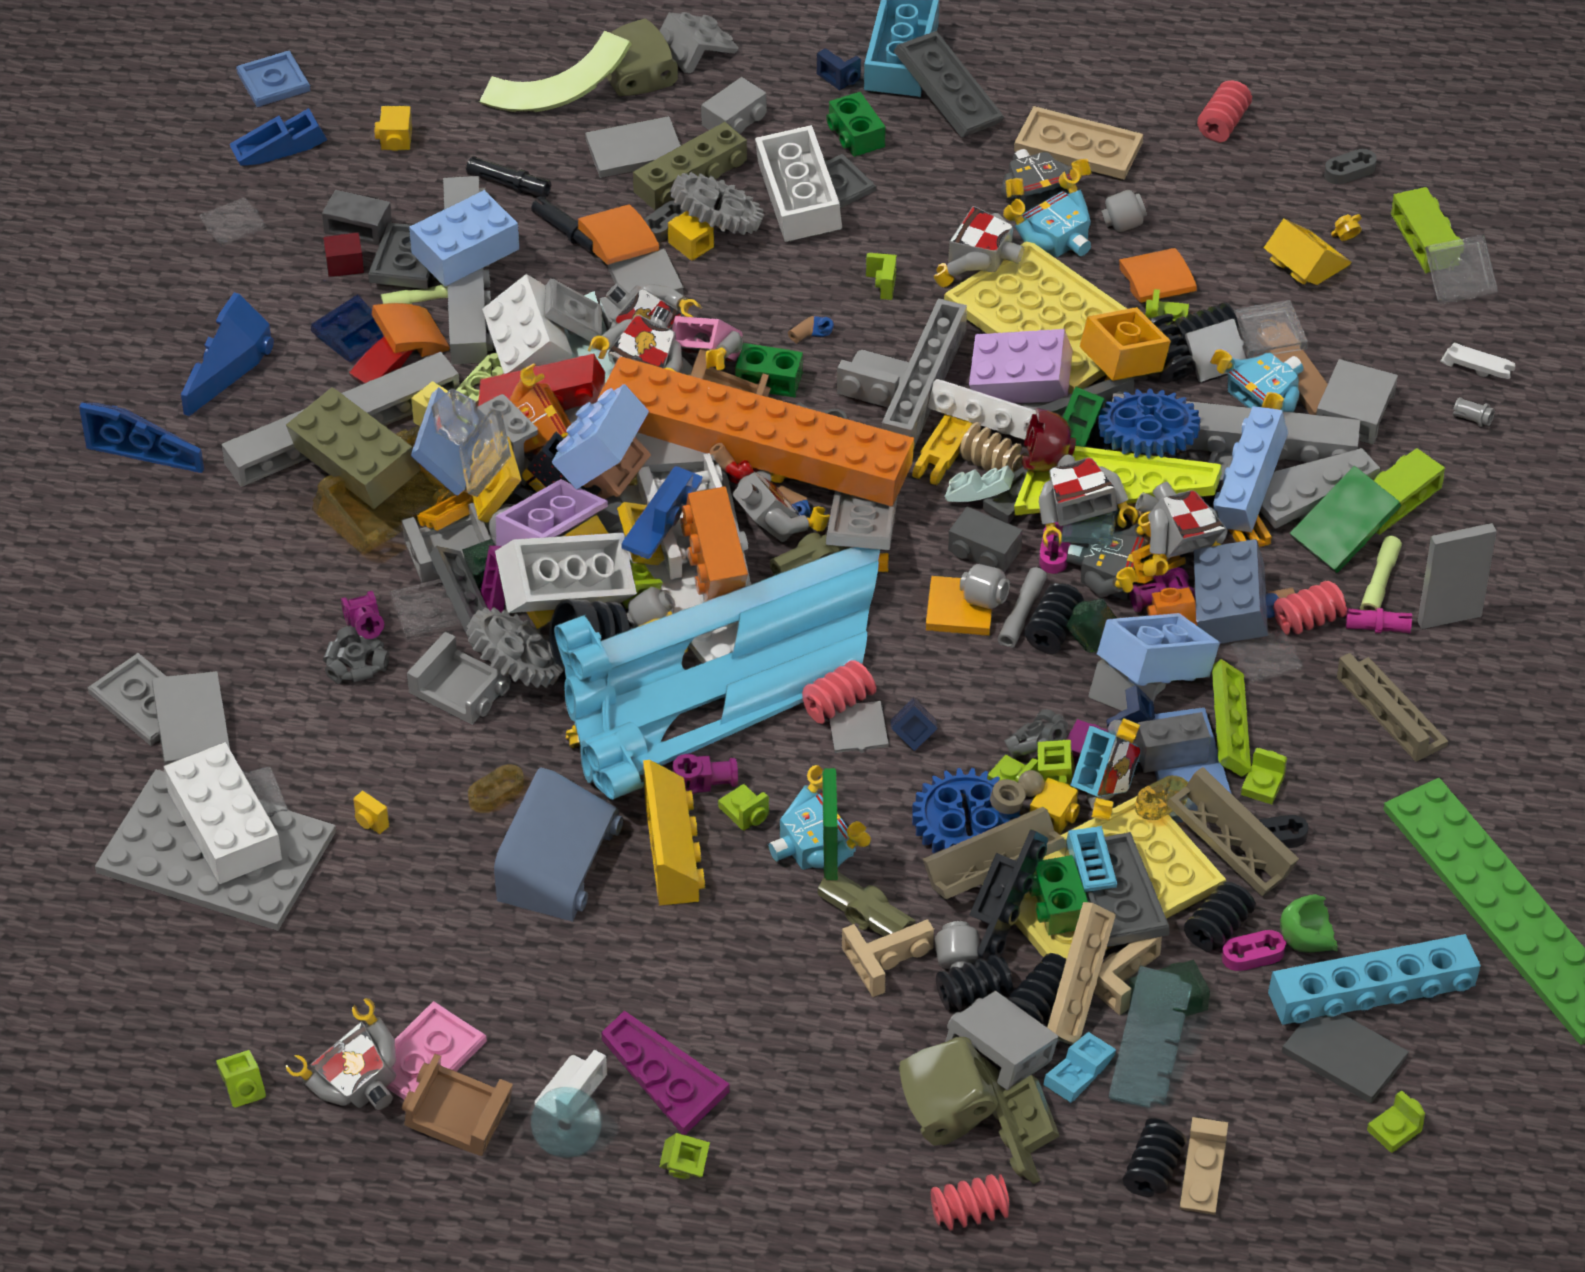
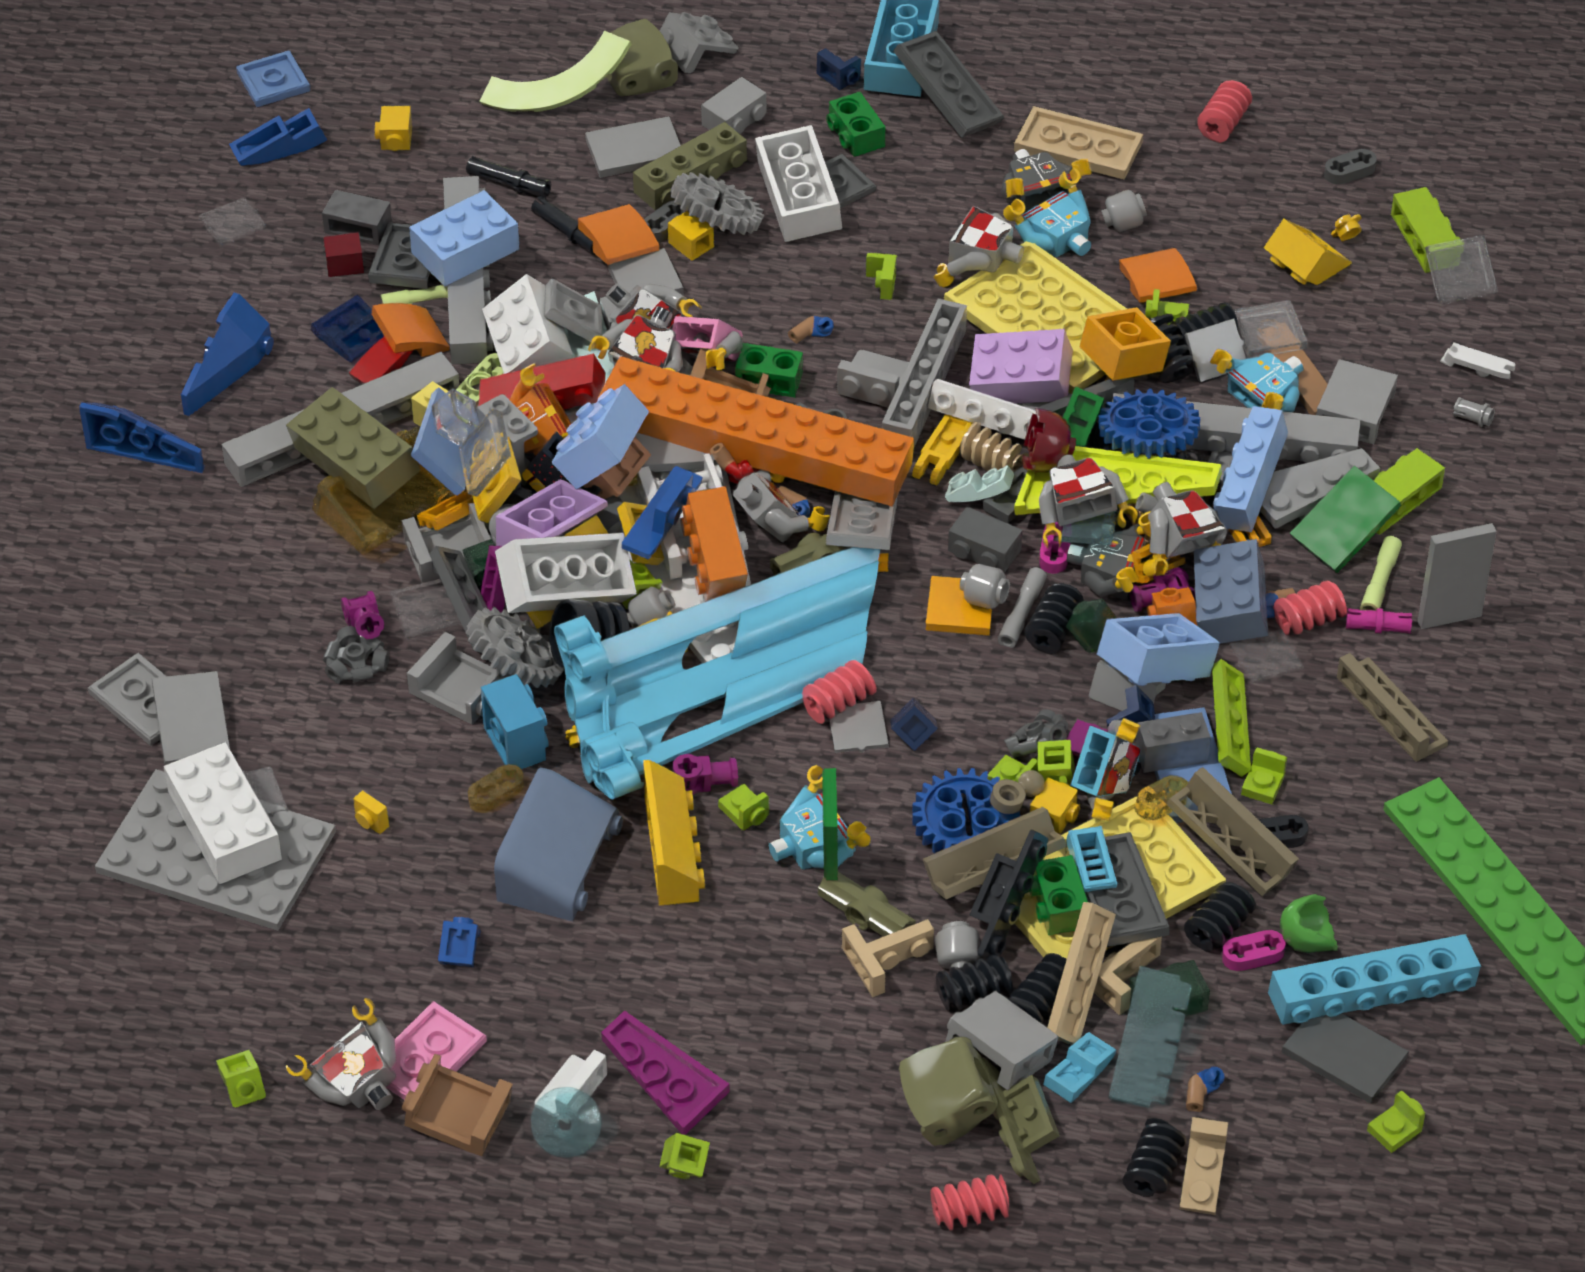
none -> blue bracket [438,917,481,967]
none -> dark azure brick [480,674,549,773]
none -> arm [1186,1066,1225,1112]

